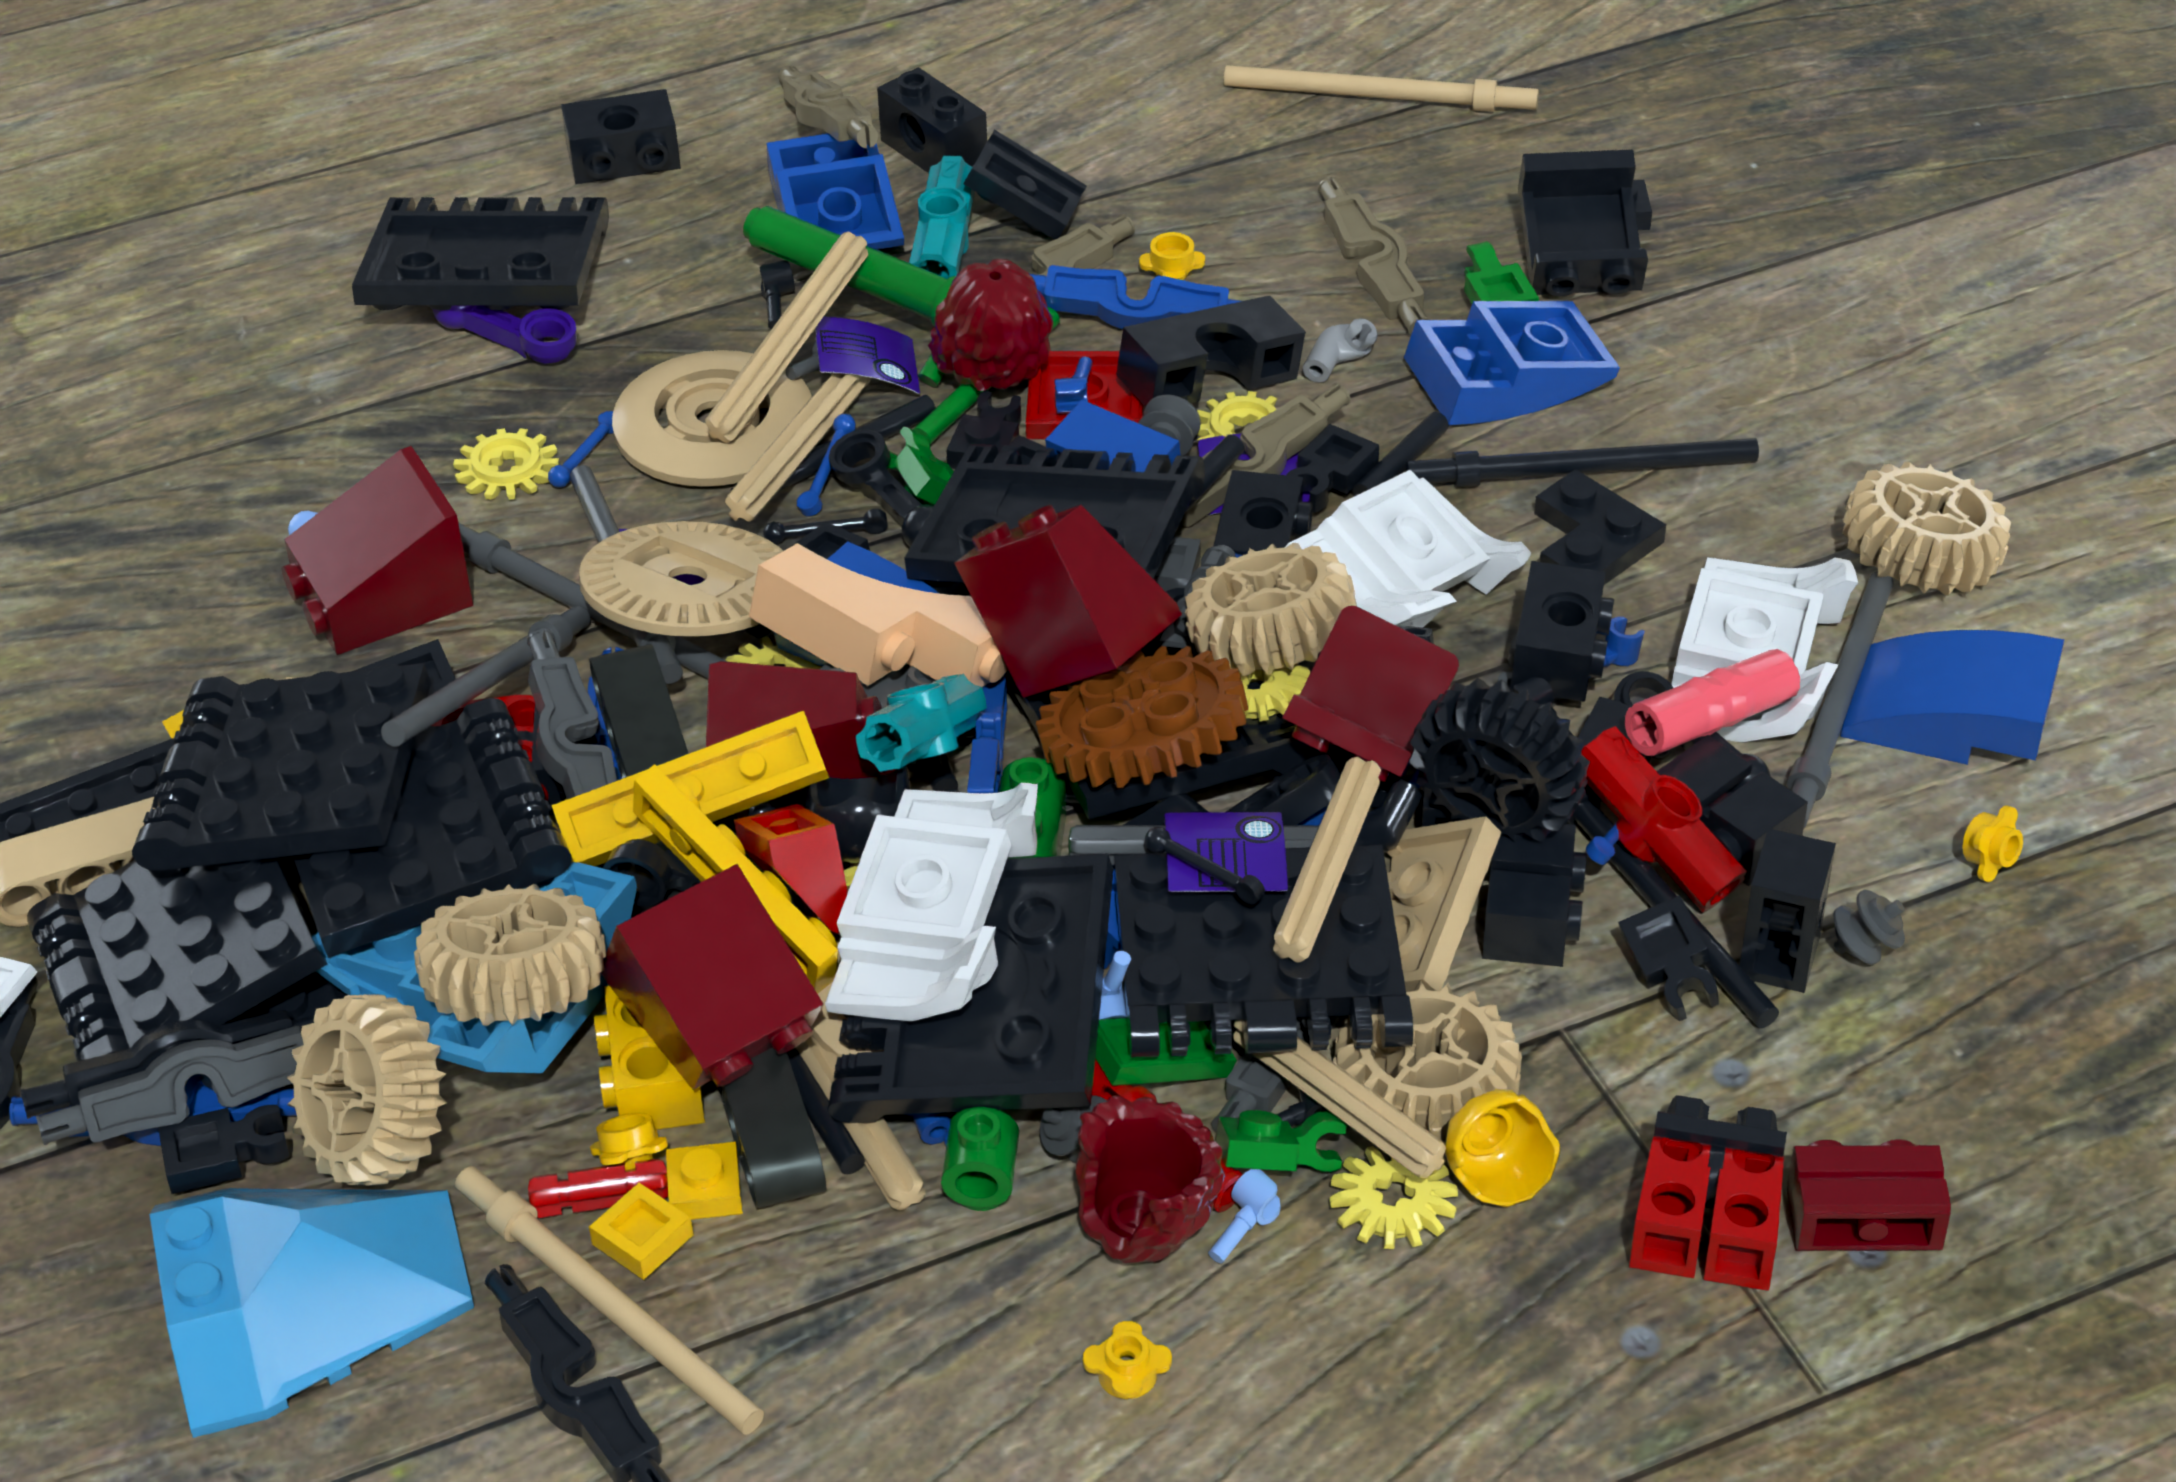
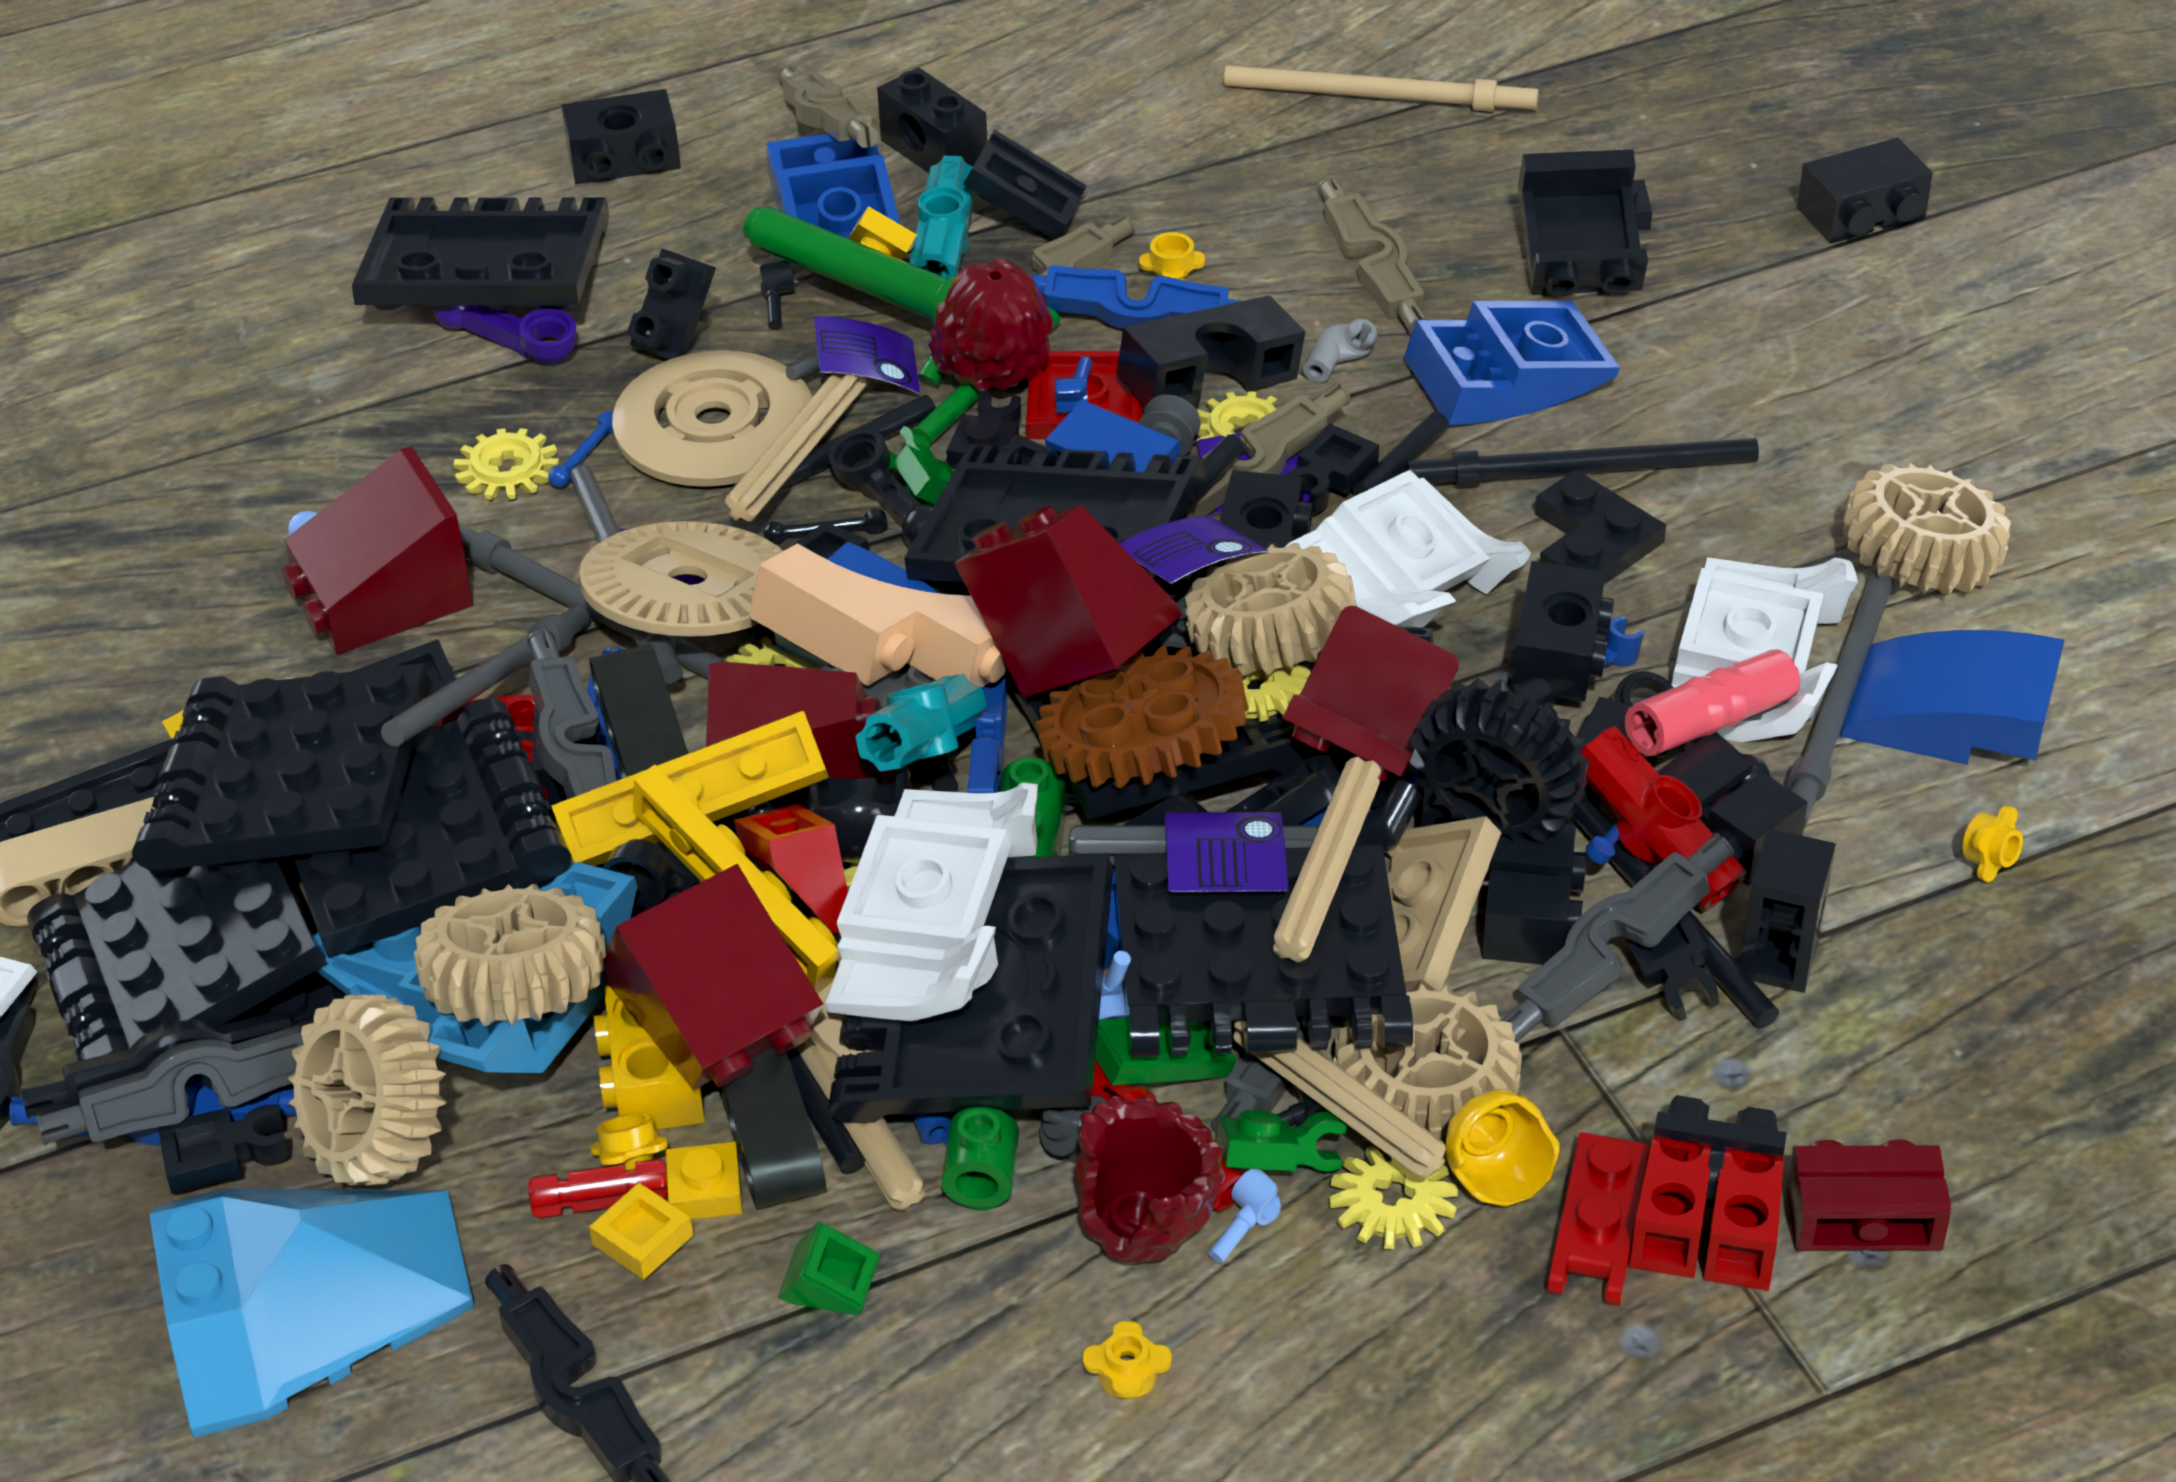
tan bar [455,1166,764,1435] -> none
tan axle [705,232,868,443] -> none
blue hinge [796,414,856,516] -> none
black hinge [1145,827,1265,905] -> none
green plate [1464,241,1539,304] -> none
dark grey wheel [1833,889,1905,965] -> none
none -> black hips [627,248,716,360]
none -> green slope [778,1221,881,1315]
none -> yellow plate [848,206,917,260]
none -> dark purple sticker [1120,516,1268,583]
none -> dark grey piece [1501,833,1734,1043]
none -> red hinge [1547,1132,1650,1306]
none -> black piece [1797,137,1933,244]

